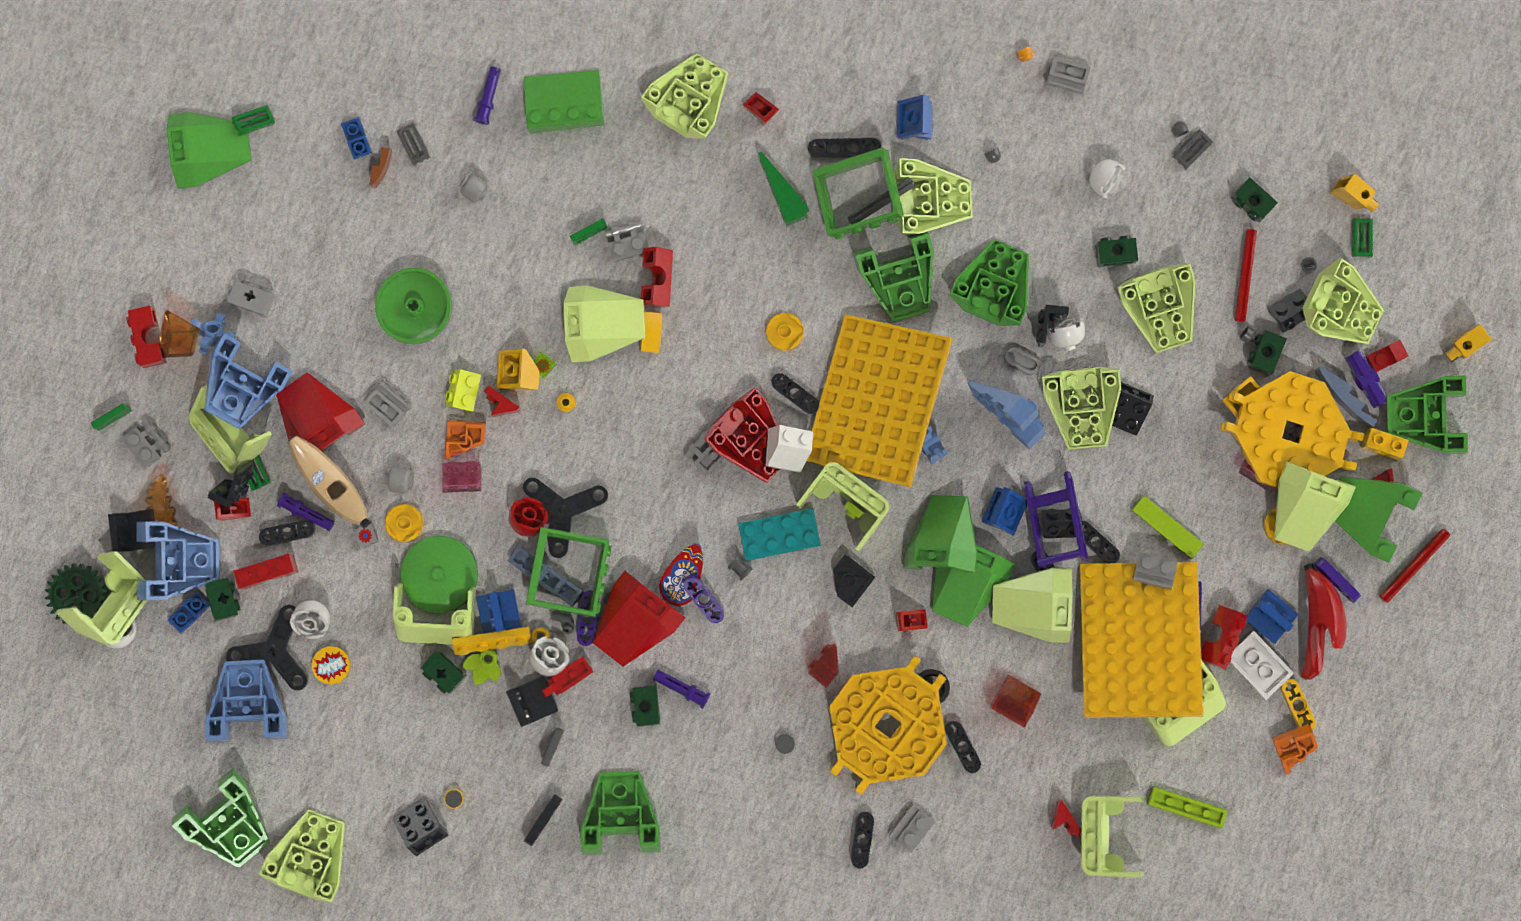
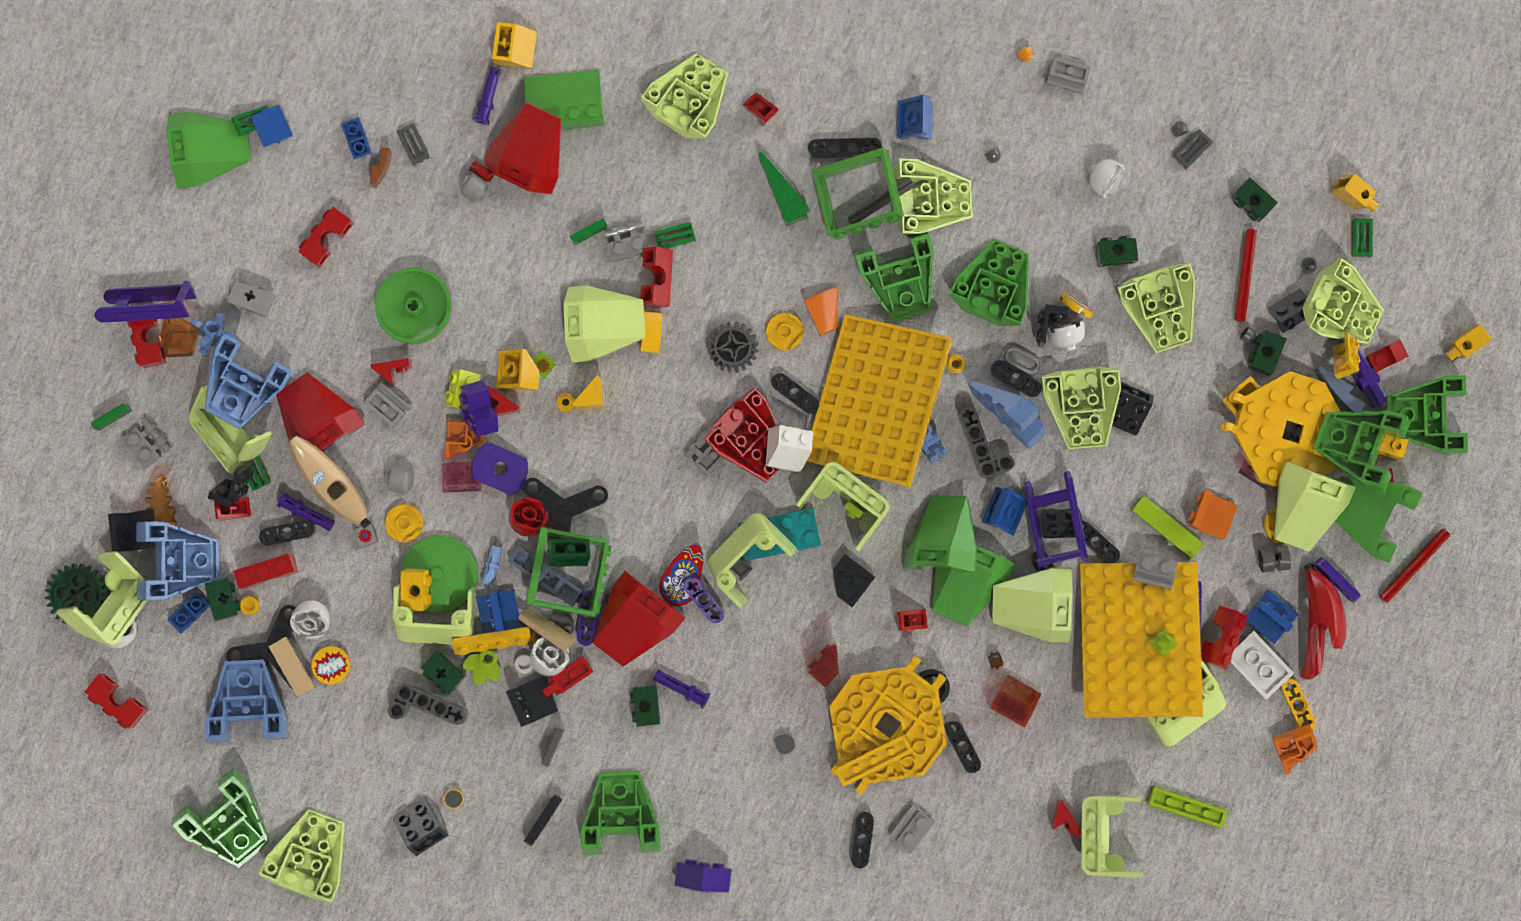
none -> red arch [84,674,148,729]
none -> dark purple piece [94,281,197,323]
none -> yellow tile [239,596,260,615]
none -> blue piece [250,105,293,147]
none -> tan tile [269,637,315,697]
none -> red arch [298,207,354,268]
none -> red slope [370,358,412,386]
none -> dark grey beam [388,684,468,725]
none -> yellow brick [401,568,432,611]
none -> dark purple brick [459,380,499,437]
none -> red pin [469,160,494,183]
none -> dark purple piece [471,442,528,496]
none -> light blue pin [481,546,503,586]
none -> red wedge [484,102,562,195]
none -> yellow slope [492,22,537,69]
none -> white tile [515,654,533,674]
none -> tan tile [518,606,576,651]
none -> dark green brick [547,539,591,567]
none -> yellow slope [572,375,605,411]
none -> green tile [654,222,696,249]
none -> dark purple brick [674,859,732,893]
none -> dark grey gear [707,322,759,373]
none -> yellowish green windscreen [708,513,798,608]
none -> orange slope [804,287,838,337]
none -> yellow plate [834,734,913,787]
none -> yellow plate [946,354,965,374]
none -> dark grey beam [959,406,1015,479]
none -> reddish brown plate [988,651,1004,670]
none -> black beam [990,360,1042,398]
none -> yellow tile [1059,292,1095,319]
none -> lime tile [1150,629,1178,657]
none -> orange bracket [1188,490,1237,540]
none -> dark grey wheel [1258,545,1291,573]
none -> bright green wedge [1313,410,1411,494]
none -> yellow bracket [1333,333,1360,379]

